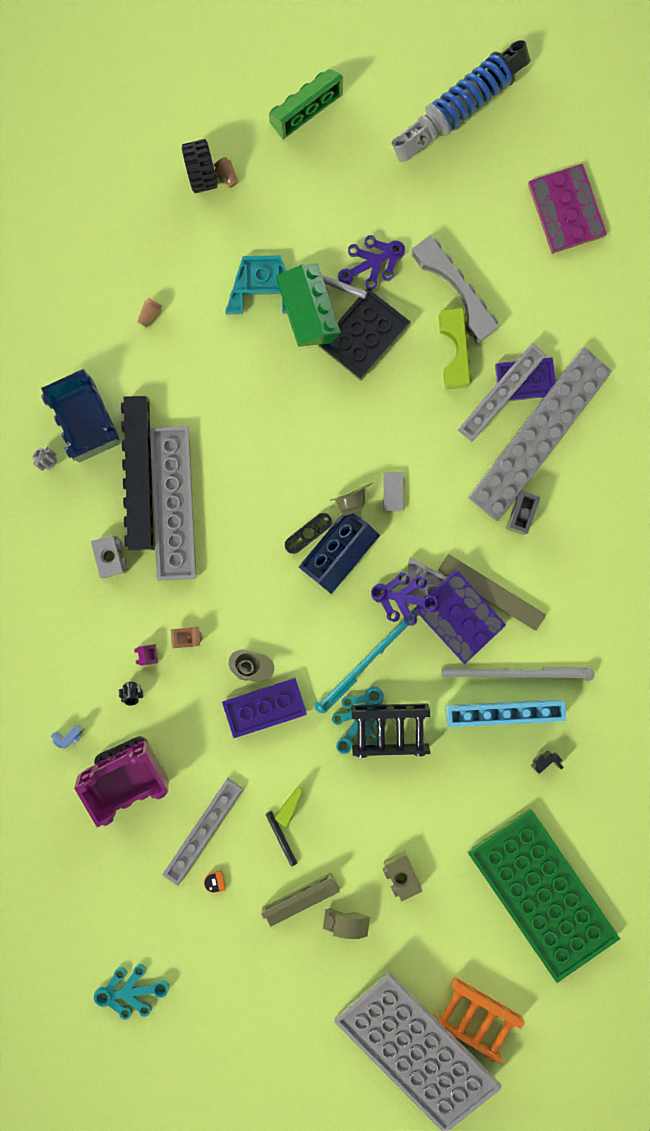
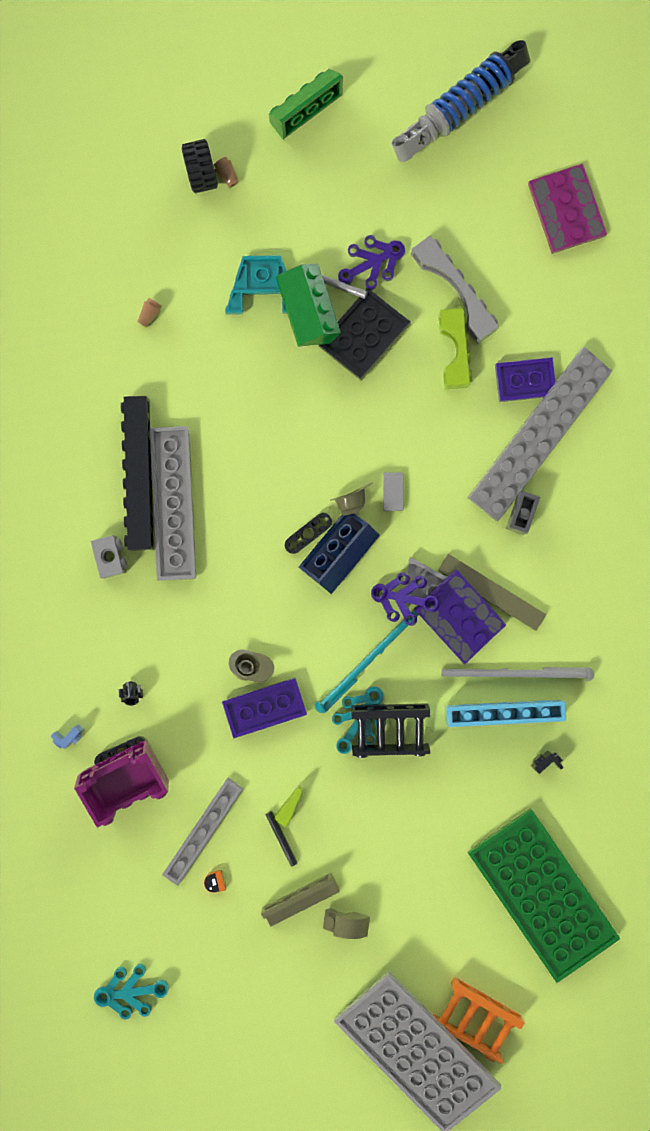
light grey gear [32,447,57,471] -> none
clear blue windscreen [41,369,121,463] -> none
magenta tile [134,644,158,666] -> none
medium nougat bracket [170,627,202,648] -> none
olive brick [382,851,423,902] -> none
light grey tile [457,343,546,443] -> none

